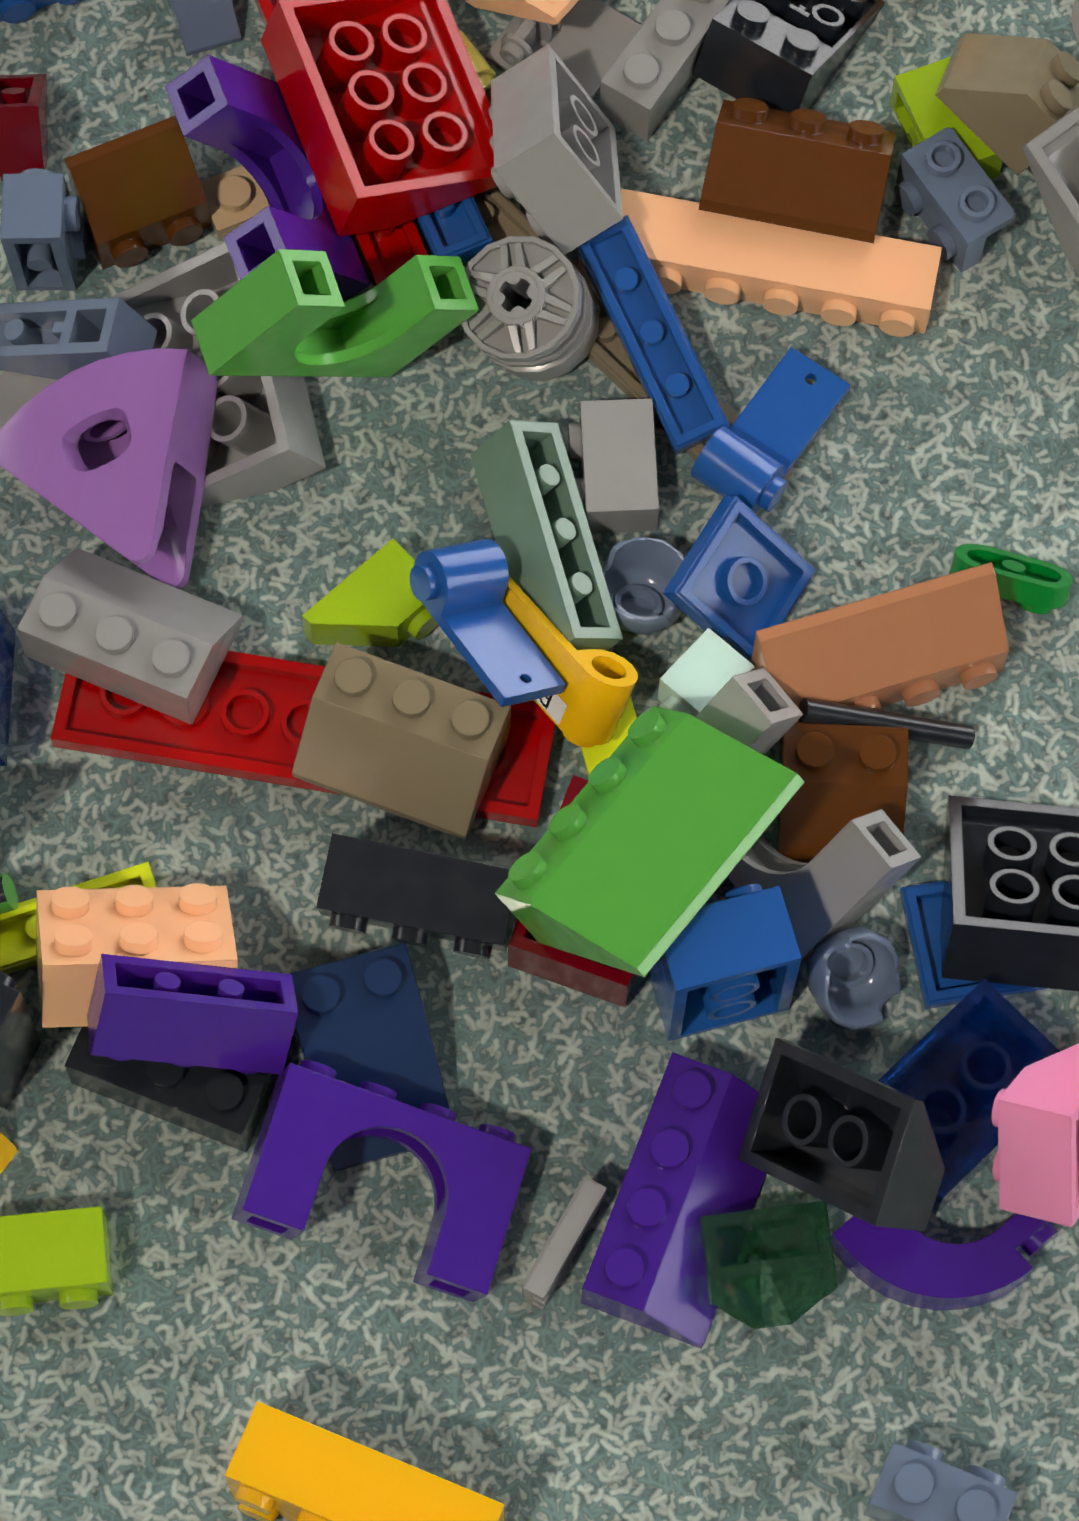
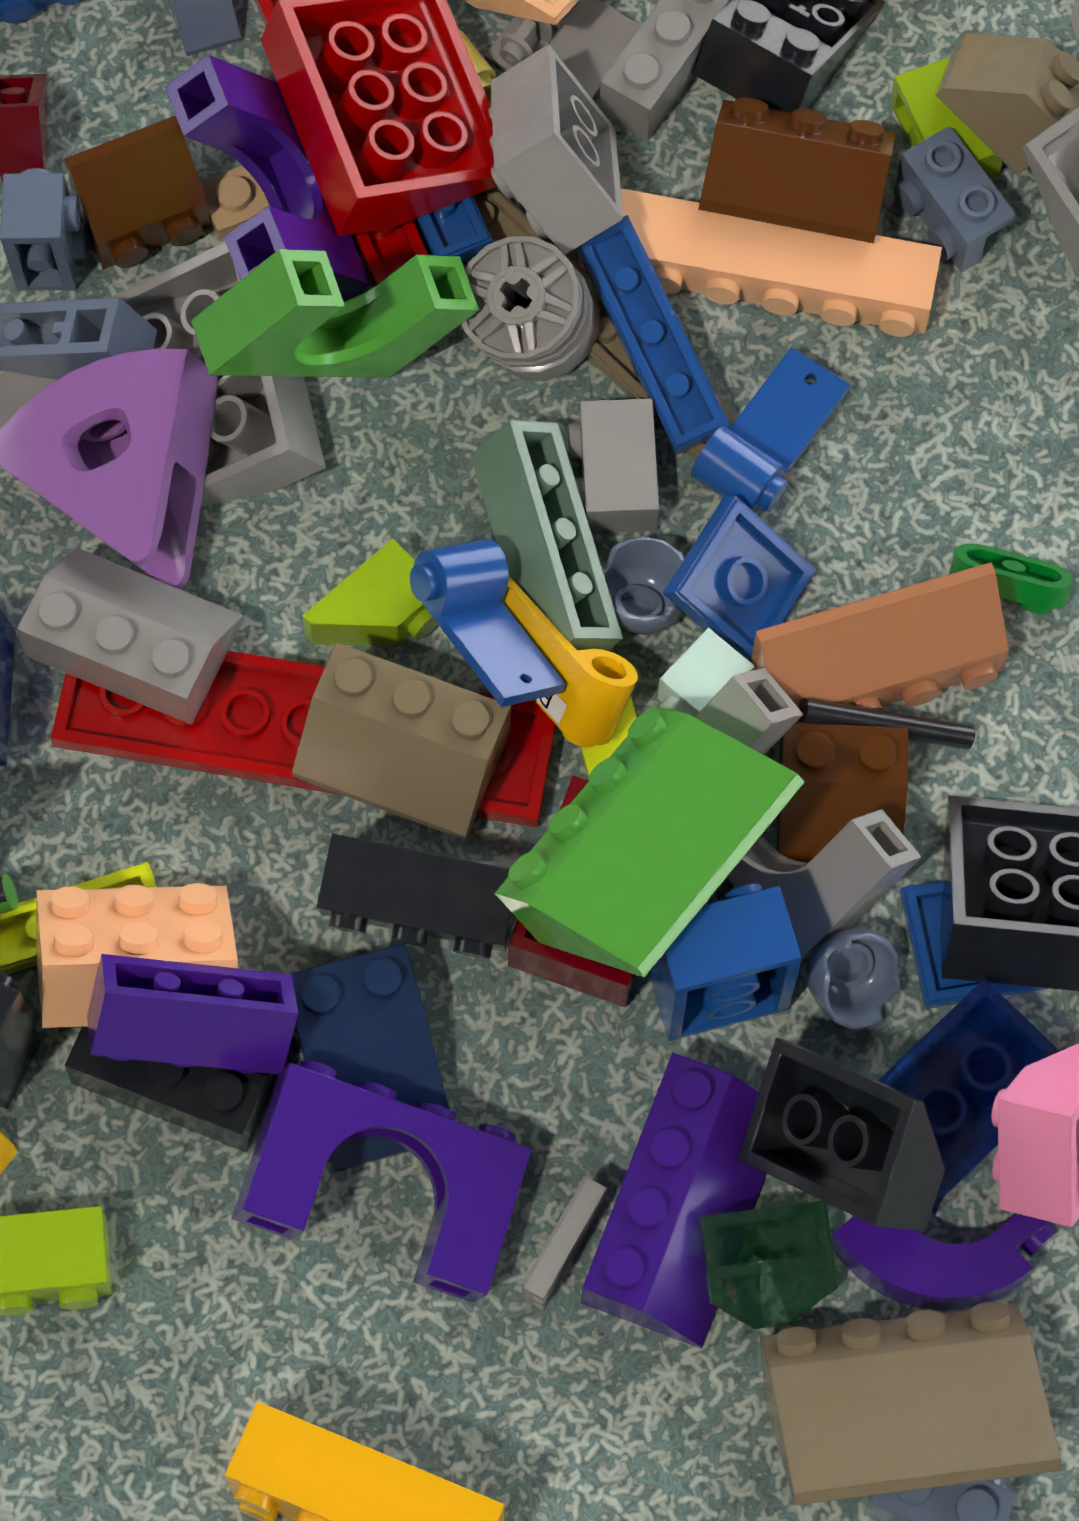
none -> dark tan slope [760,1302,1062,1506]

